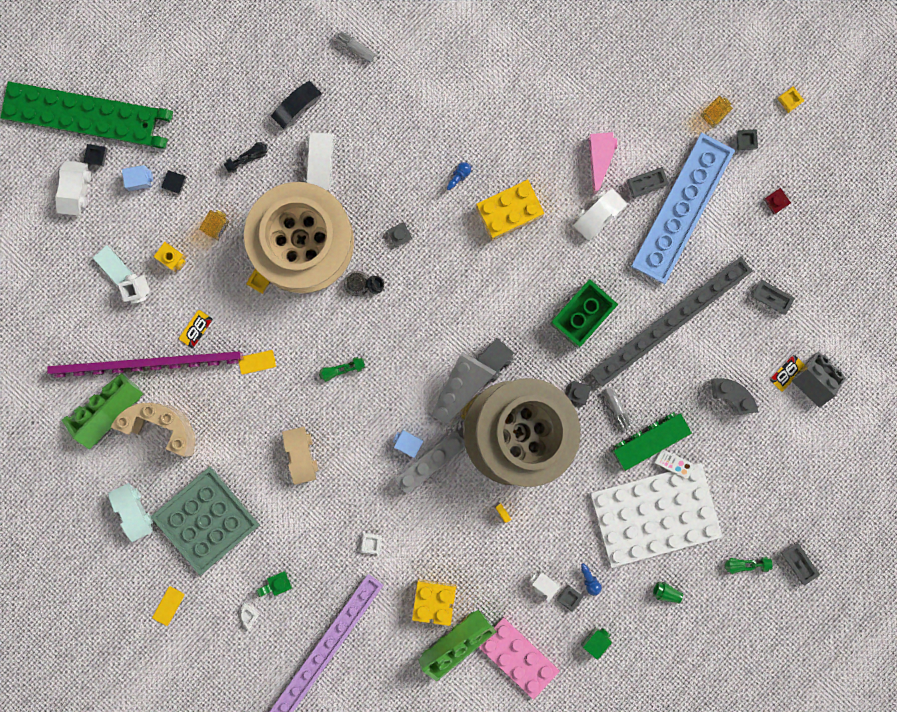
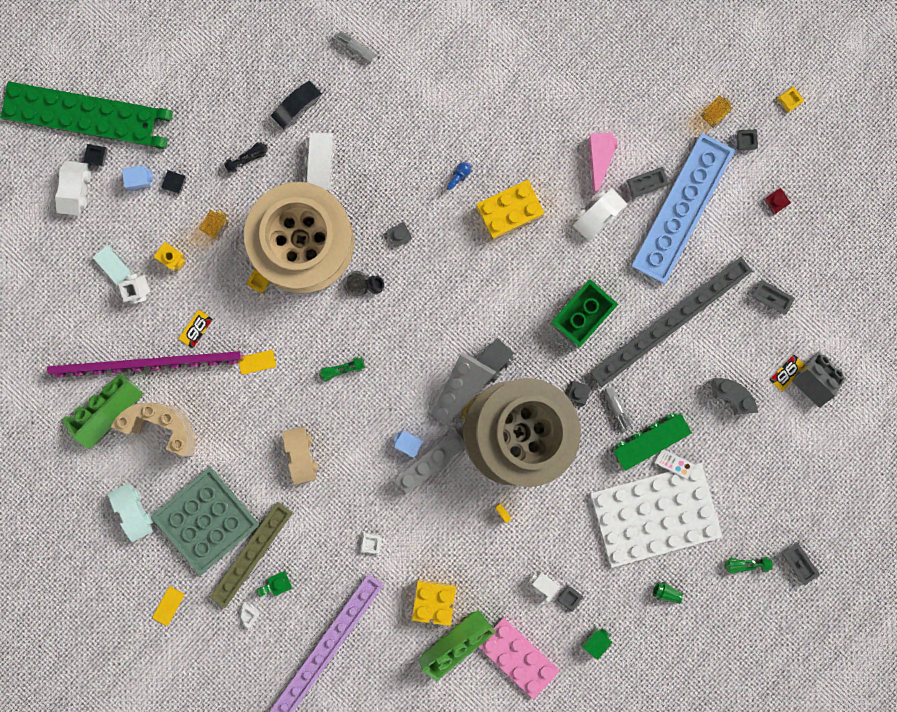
blue bar [581,563,602,596] -> none
none -> olive plate [210,501,294,608]

